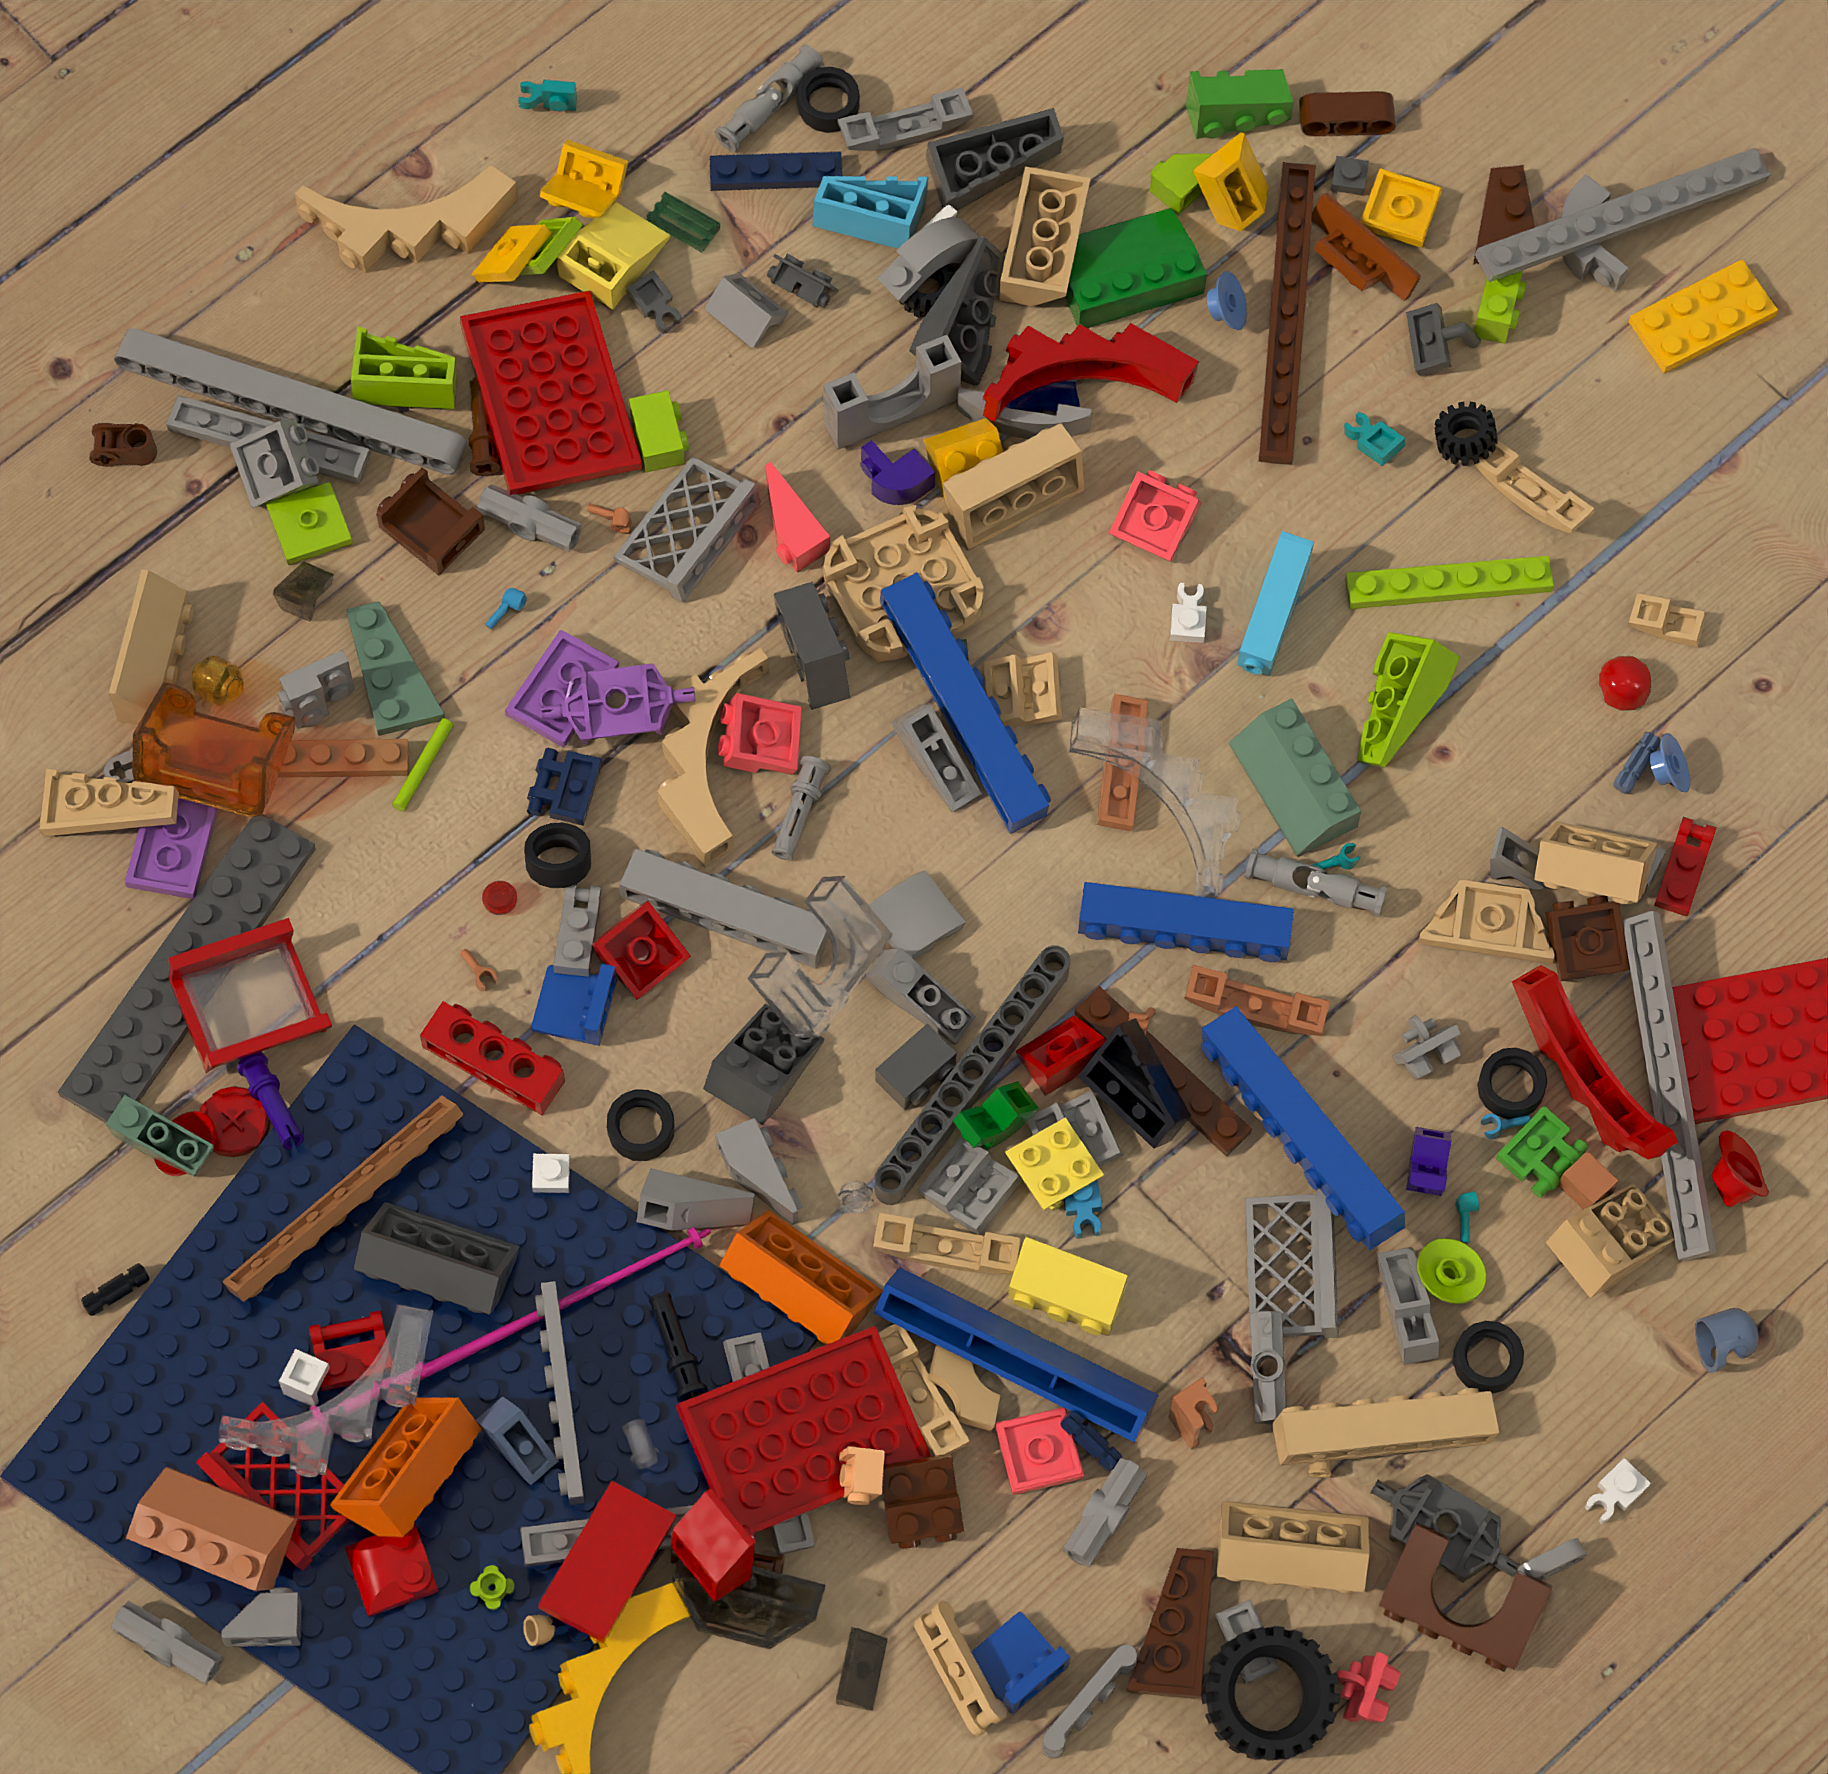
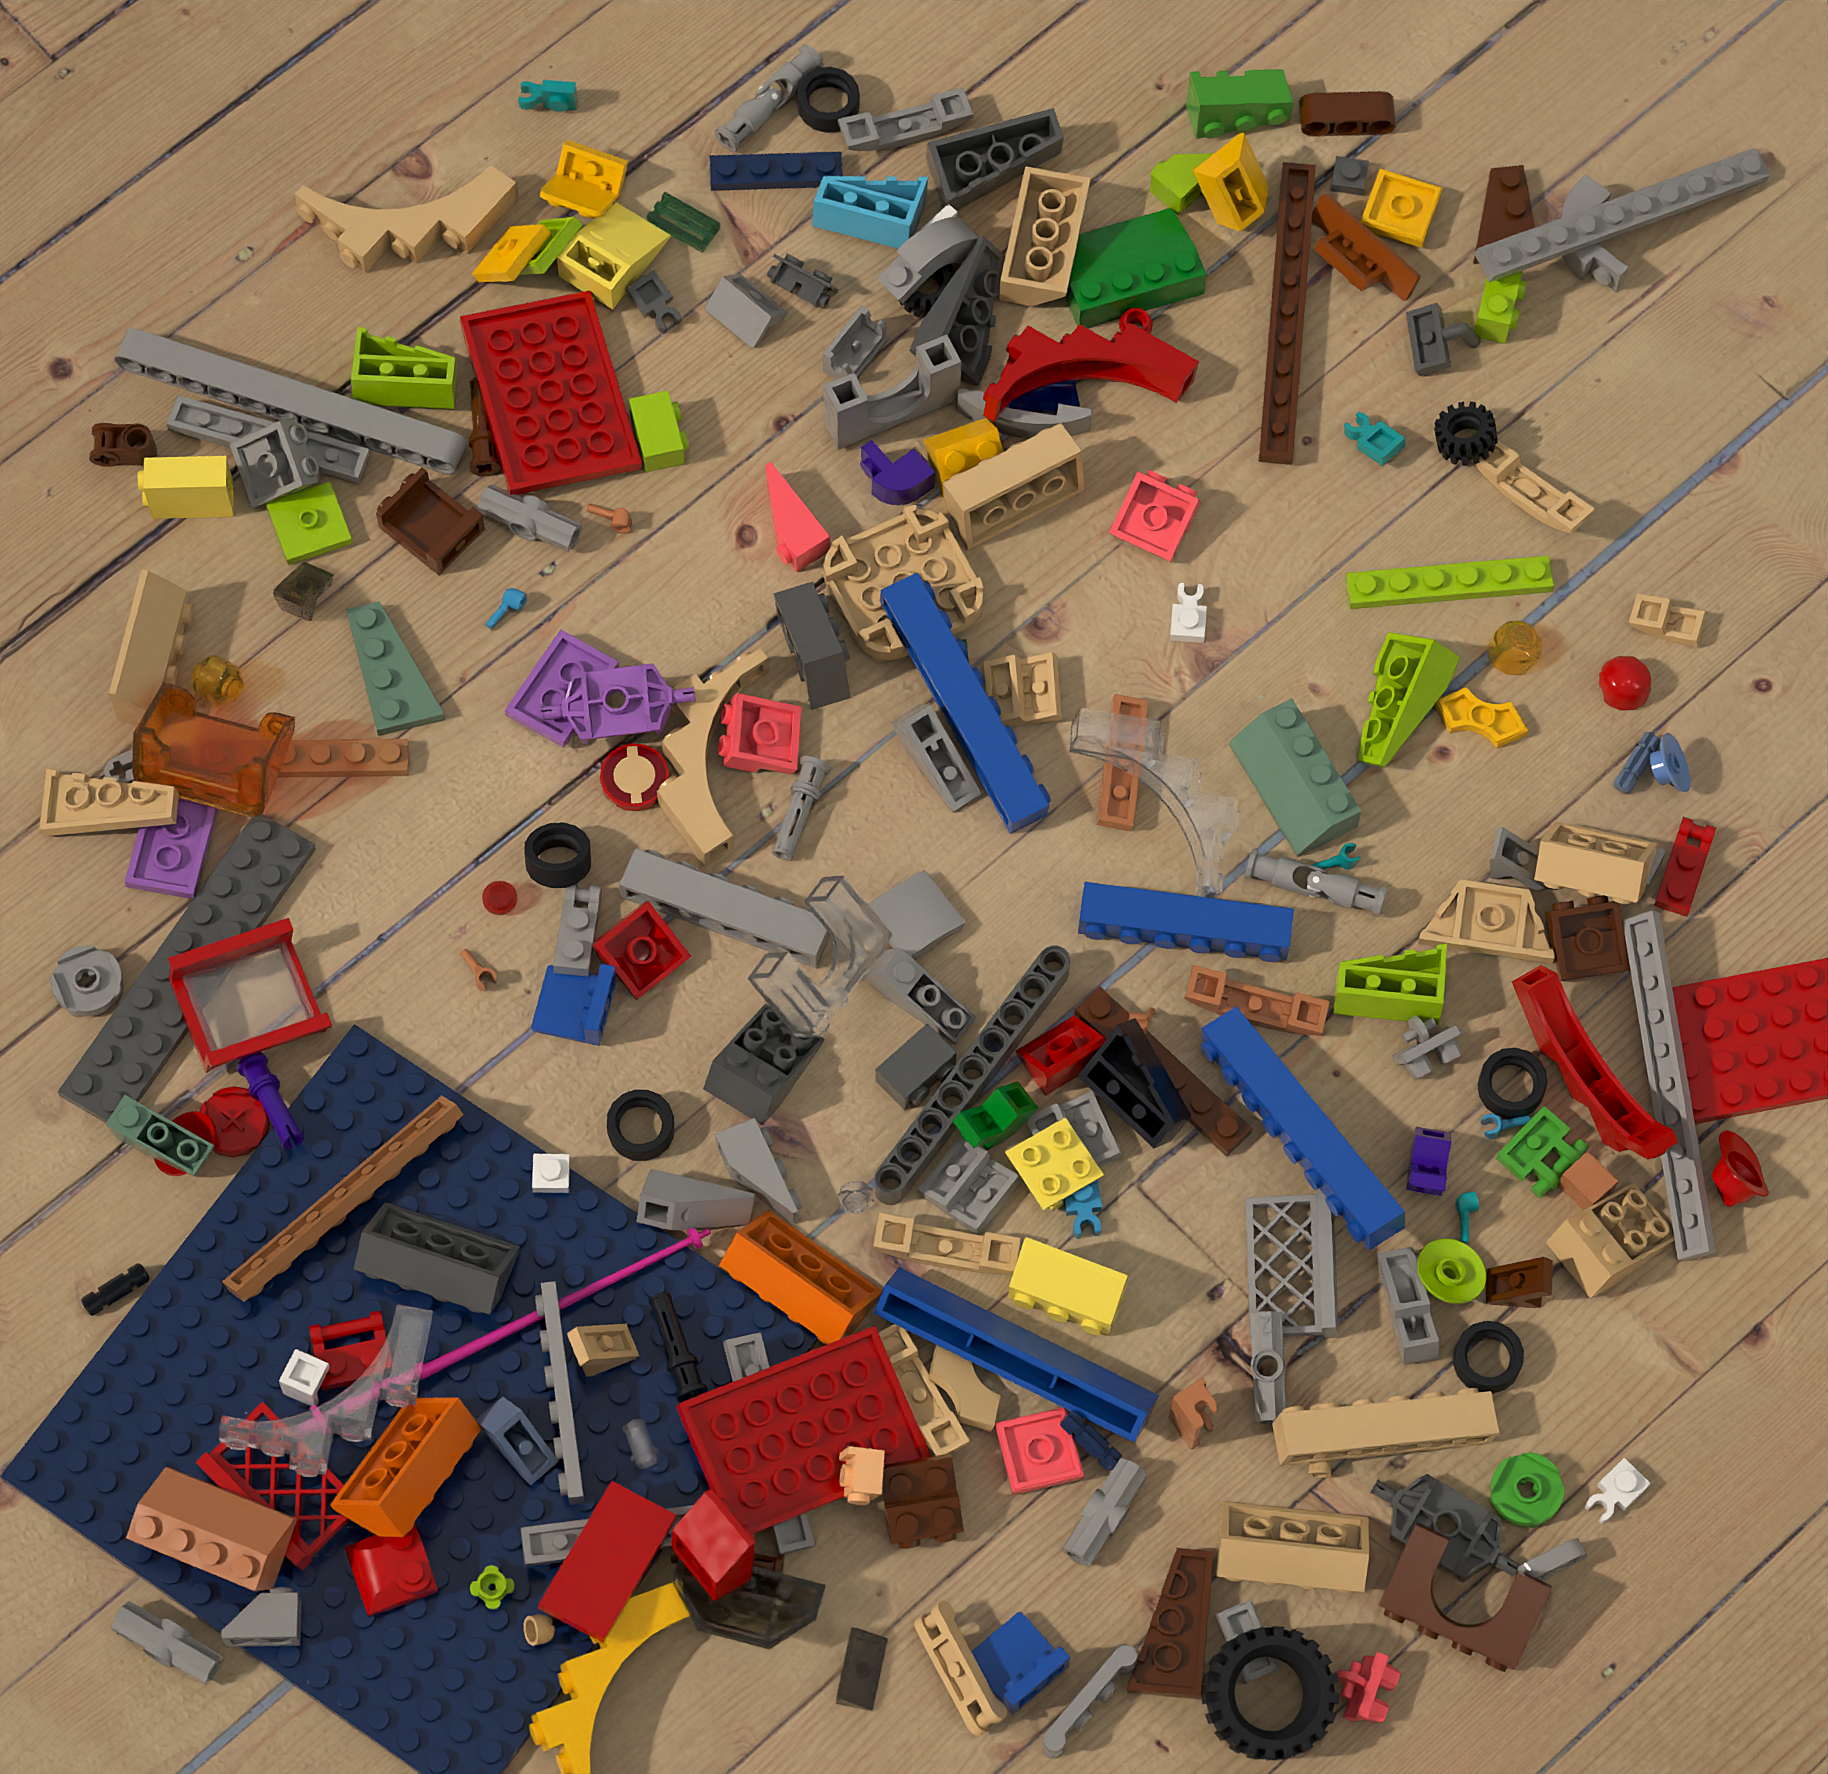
light grey plate [277,650,355,729] -> none
lime bar [392,718,454,811] -> none
red brick [420,1001,565,1116] -> none
dark blue plate [527,748,602,826] -> none
light grey fence [614,456,761,603] -> none
medium blue piece [1207,271,1247,330] -> none
medium azure slope [1237,531,1314,676] -> none
yellow plate [1628,259,1778,373] -> none
sand blue helmet [1695,1308,1759,1373] -> none
none -> light grey plate [51,945,123,1017]
none -> light yellow brick [138,456,234,519]
none -> tan slope [567,1324,639,1377]
none -> tile [600,743,669,811]
none -> light grey hinge [823,305,889,379]
none -> red plate [1119,308,1153,333]
none -> lime wedge [1333,943,1447,1025]
none -> yellow tile [1434,687,1528,749]
none -> reddish brown slope [1486,1257,1553,1308]
none -> clear yellow hair [1488,620,1542,675]
none -> bright green plate [1490,1452,1564,1528]

